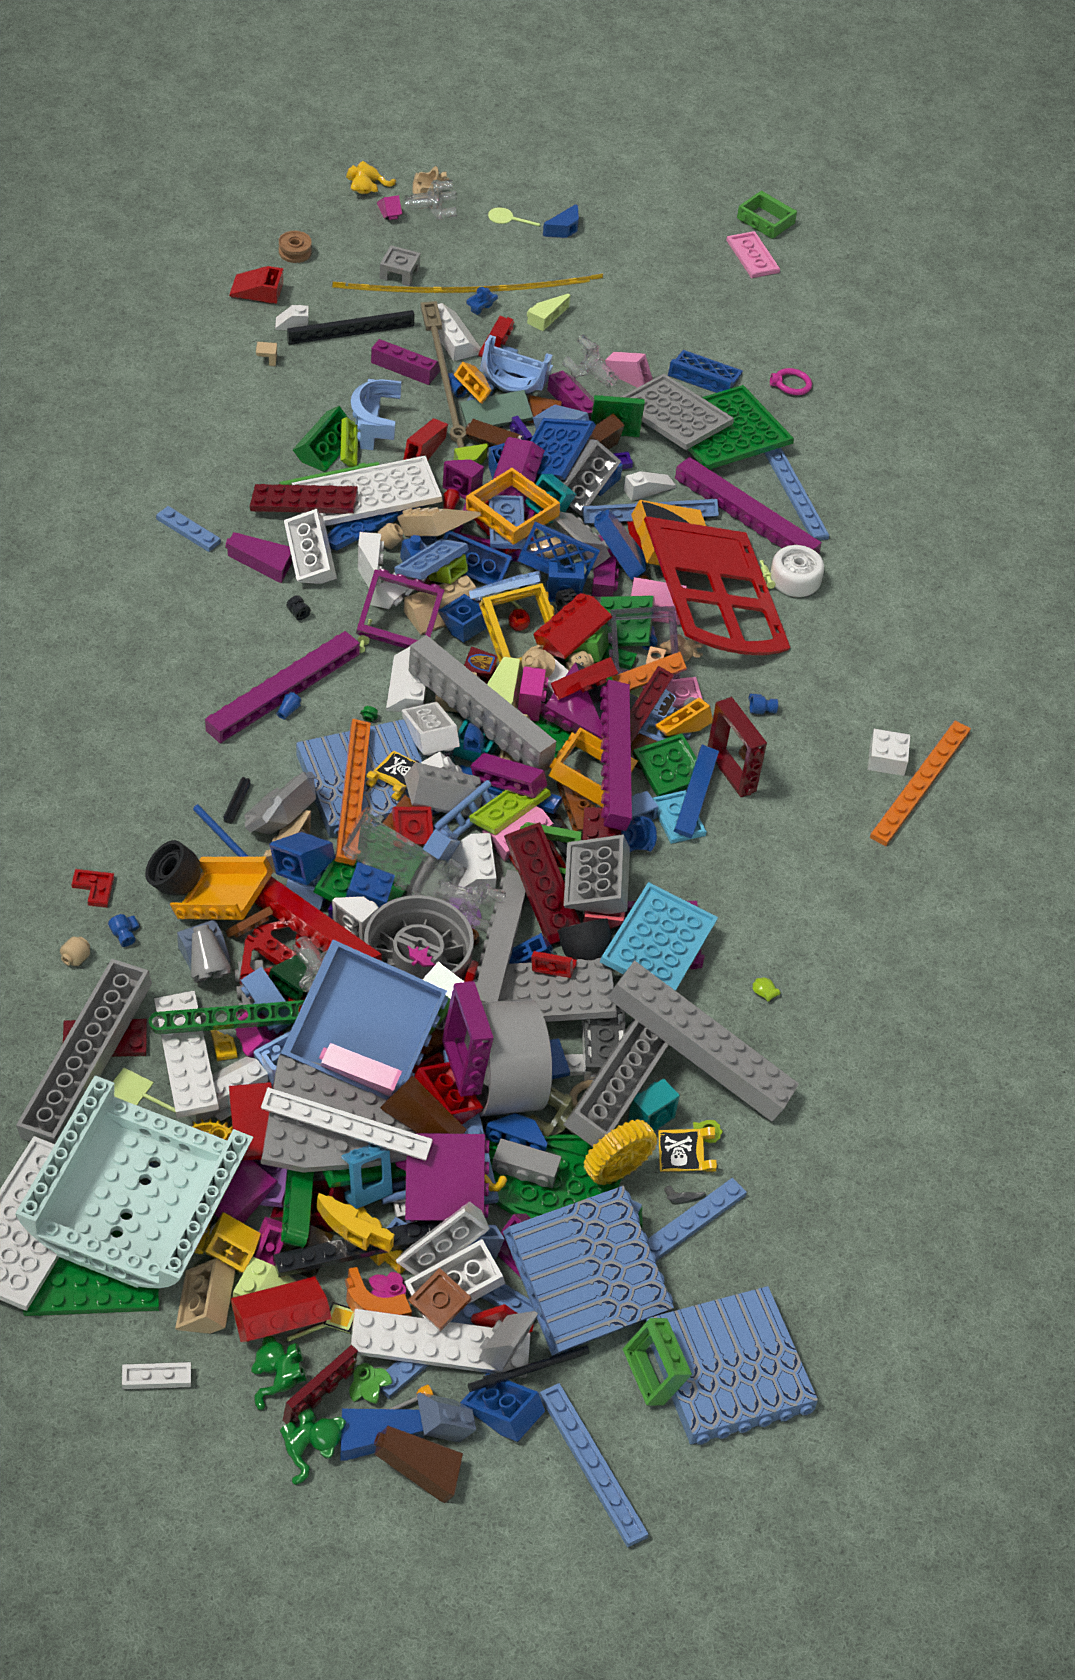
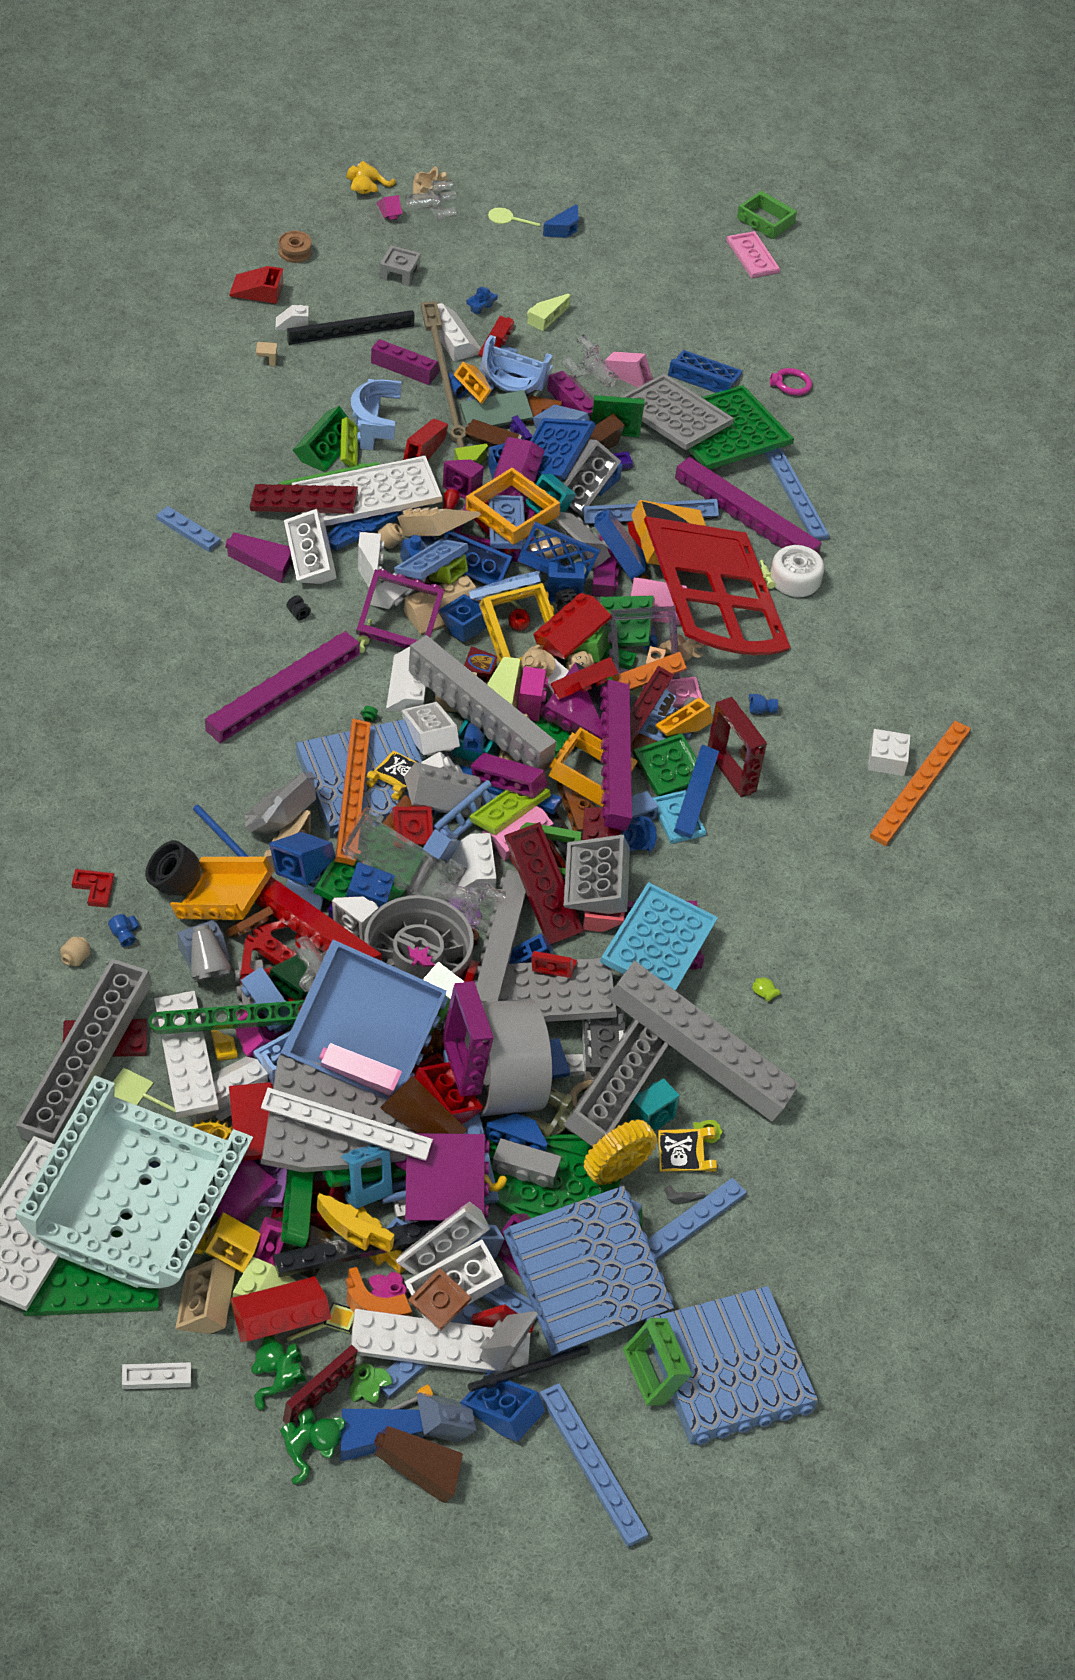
black axle [223,777,251,824] -> none
blue cone [276,692,302,720] -> none
yellow piece [332,273,603,293] -> none
black piece [557,918,612,960] -> none
white slope [624,471,676,501] -> none

